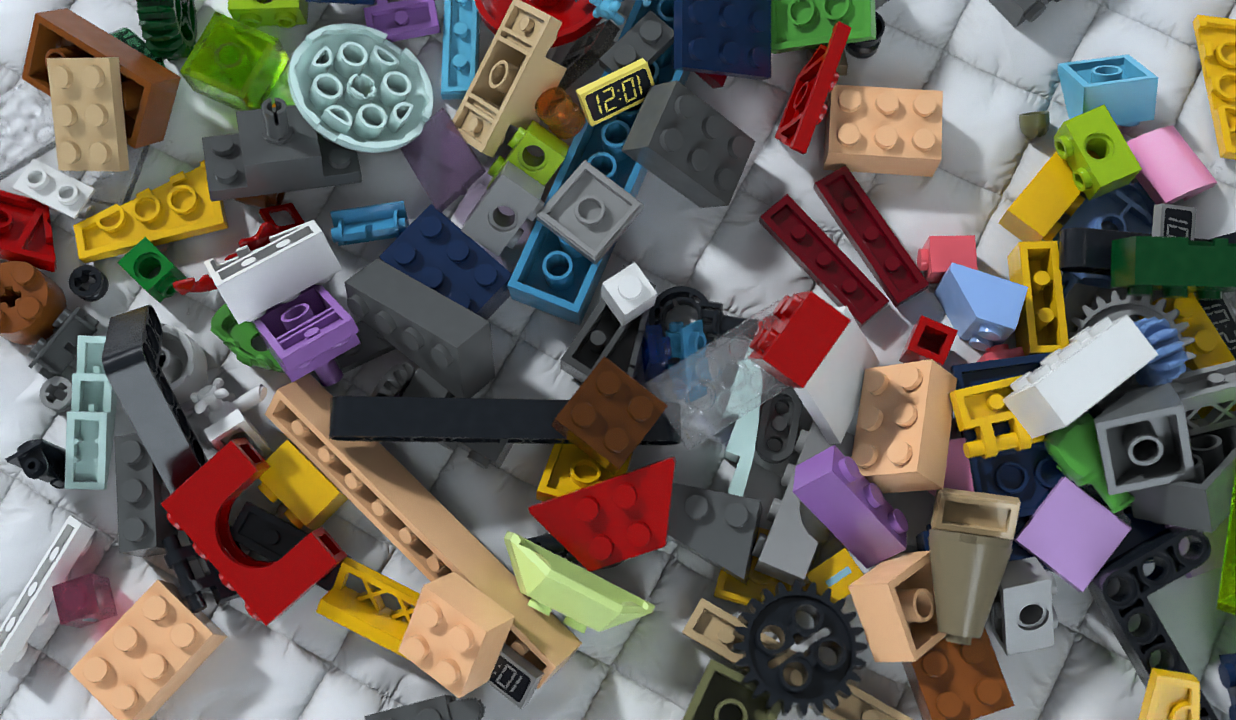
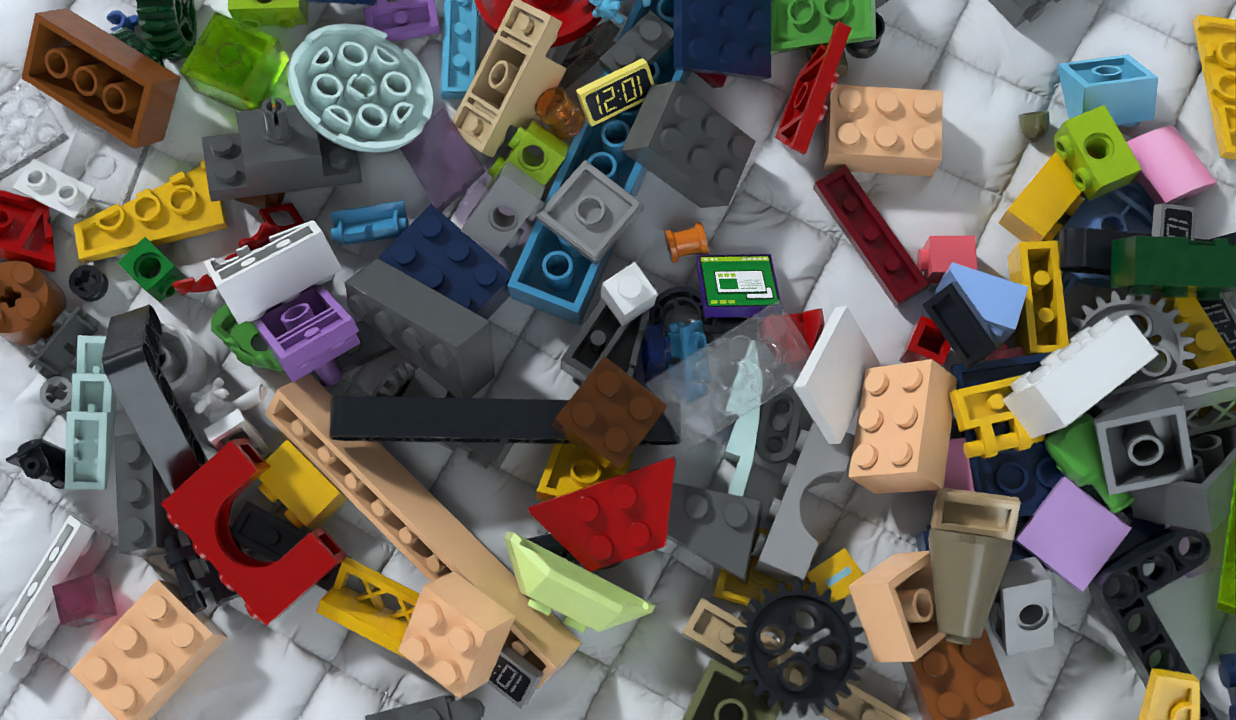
tan plate [47,57,129,172] -> none
red brick [748,291,851,388] -> none
dark red plate [759,194,889,328] -> none
medium lavender brick [793,445,909,569] -> none
medium blue gear [1133,317,1188,387] -> none
none -> blue hand [106,10,139,38]
none -> orange bush [664,222,709,263]
none -> tile [696,254,782,318]
none -> black tile [922,281,1002,370]

